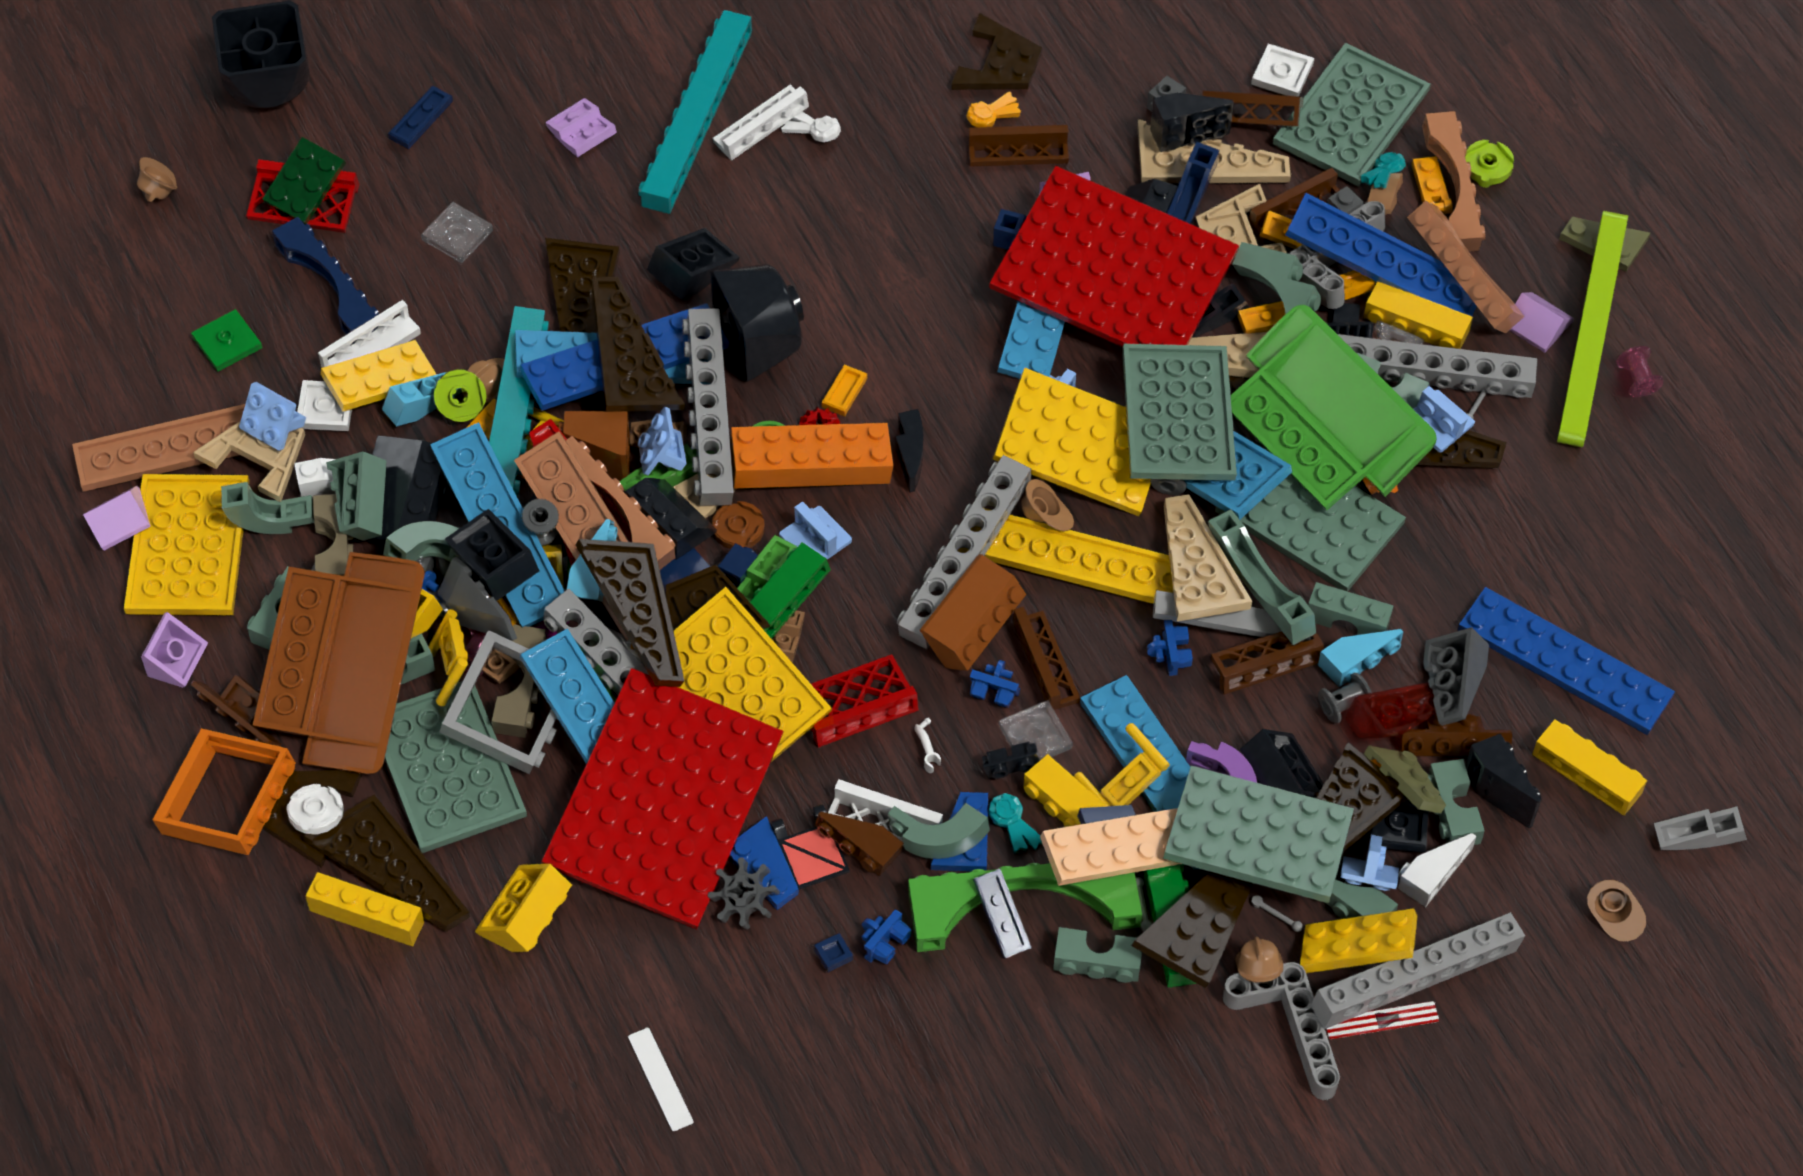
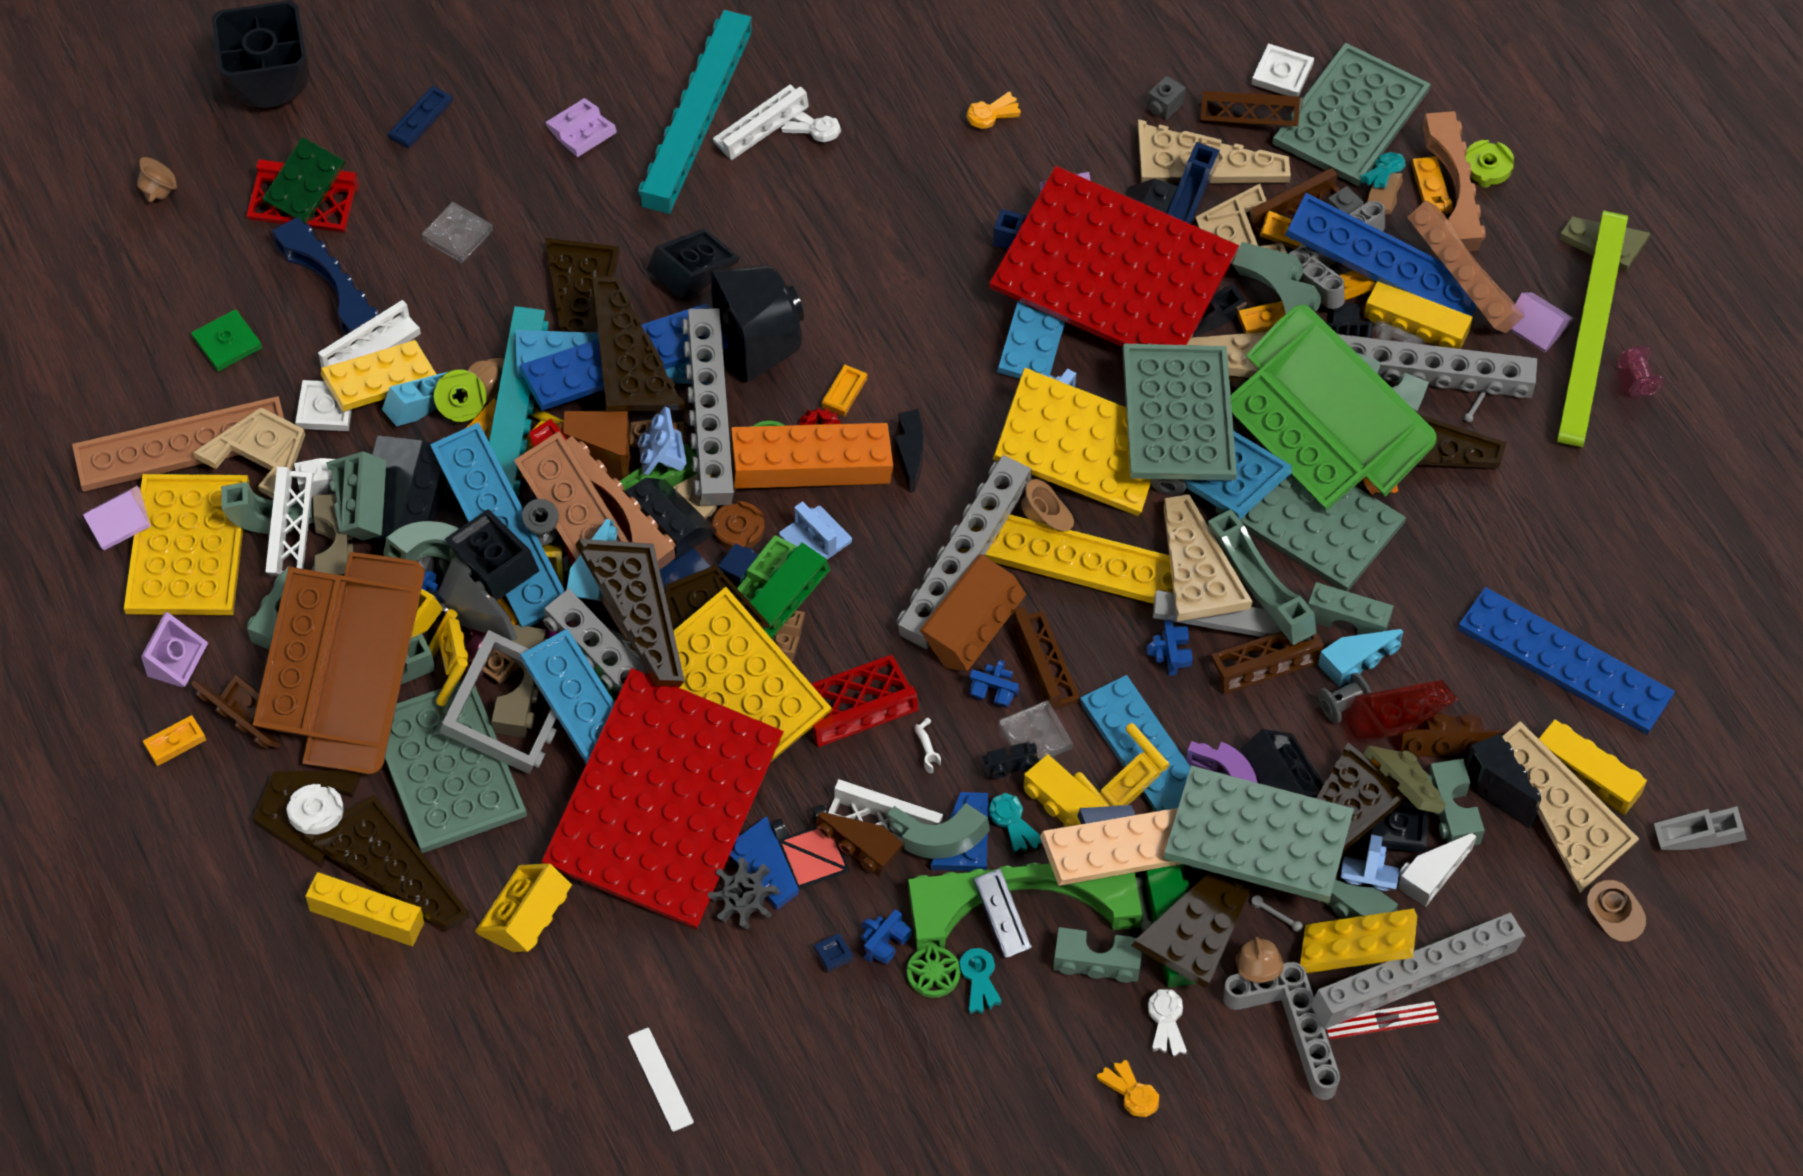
orange window [153,728,296,855] -> none
light blue bracket [239,382,306,451] -> none
dark brown wing [951,13,1042,90] -> none
reddish brown fence [968,125,1069,166] -> none
black slope [1150,93,1234,152] -> none
light blue bracket [1414,386,1475,452] -> none
dark grey wedge [1423,627,1489,725] -> none
none -> light orange plate [143,715,206,766]
none -> white fence [266,467,314,576]
none -> bright green wheel [907,946,960,998]
none -> teal piece [960,948,1001,1014]
none -> light orange piece [1097,1060,1159,1117]
none -> white piece [1148,989,1187,1057]
none -> tan wing [1502,721,1639,893]

